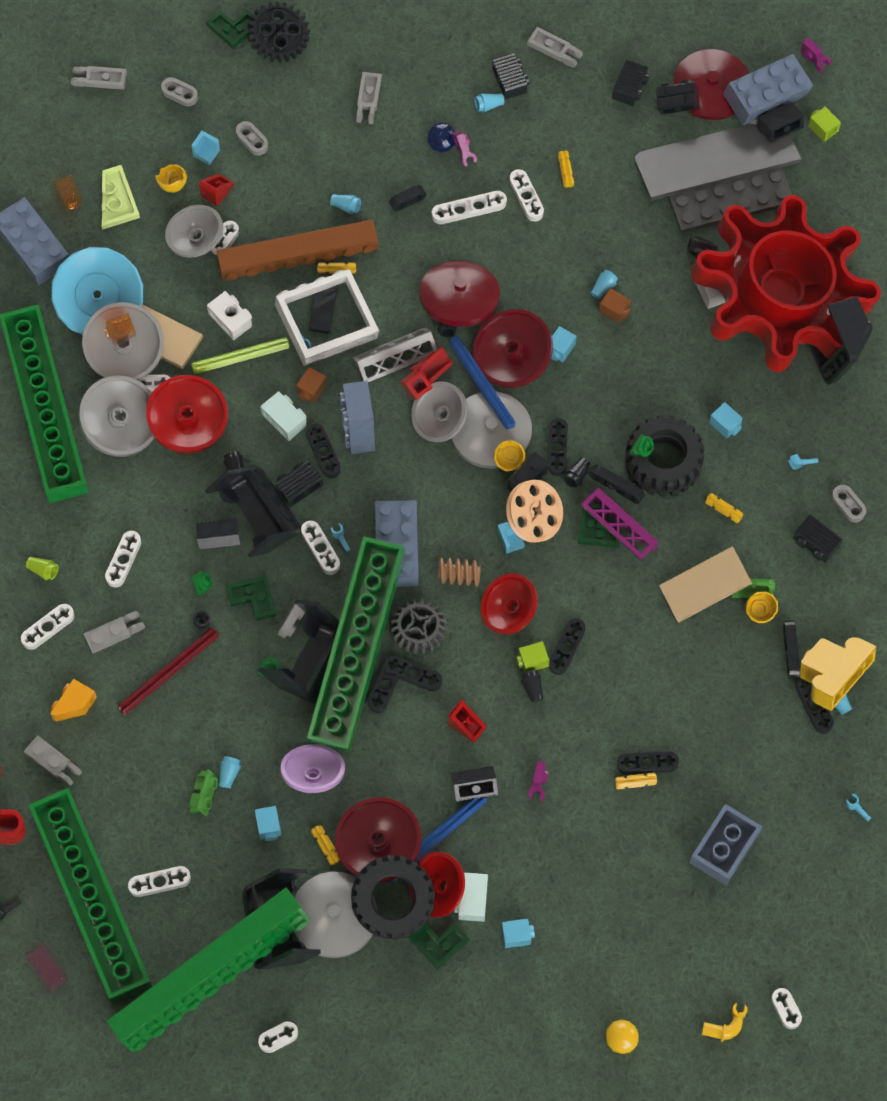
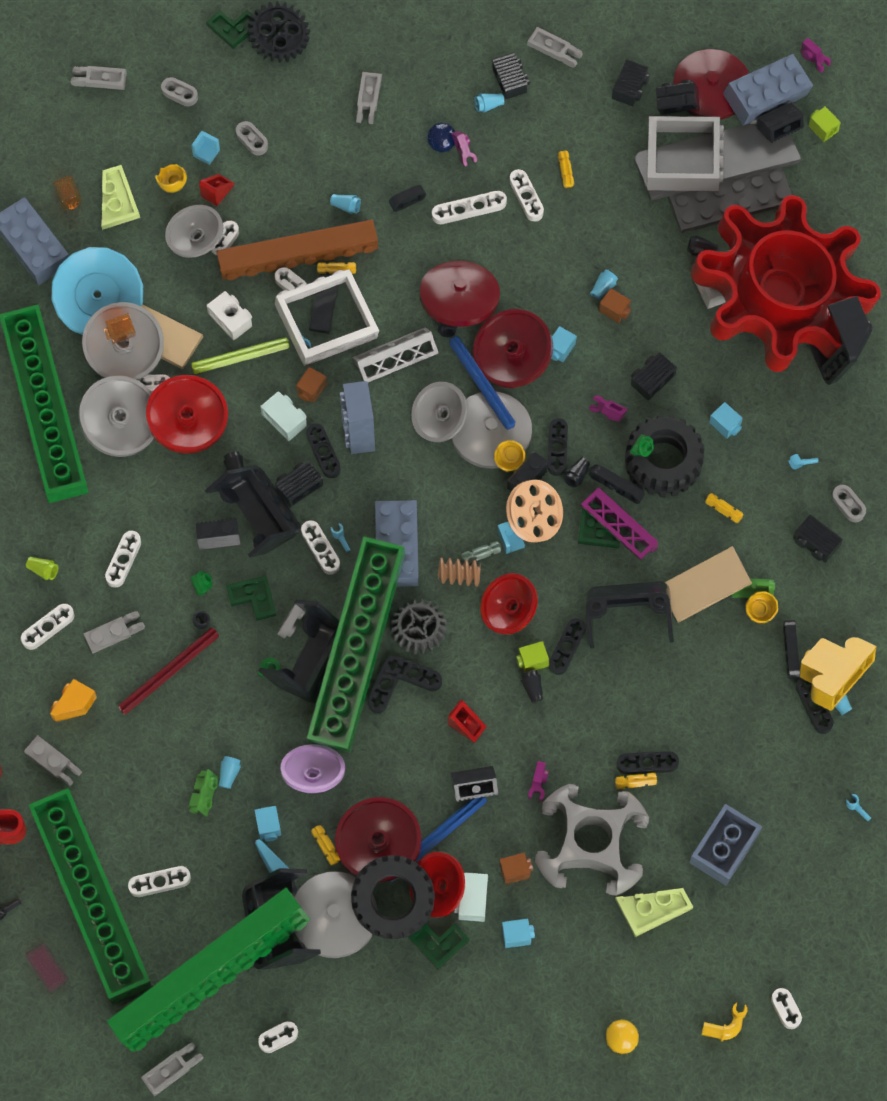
red arch [399,347,453,400] -> none
none -> light grey hinge [141,1043,204,1097]
none -> medium azure slope [255,839,288,873]
none -> white beam [275,268,307,299]
none -> sand green axle [461,541,501,564]
none -> dark orange brick [499,853,533,885]
none -> light grey piece [535,784,649,896]
none -> black windscreen [586,581,674,648]
none -> magenta plate [589,395,628,422]
none -> yellowish green wing [615,888,693,937]
none -> black brick [631,352,677,401]
none -> light grey window [647,116,724,191]

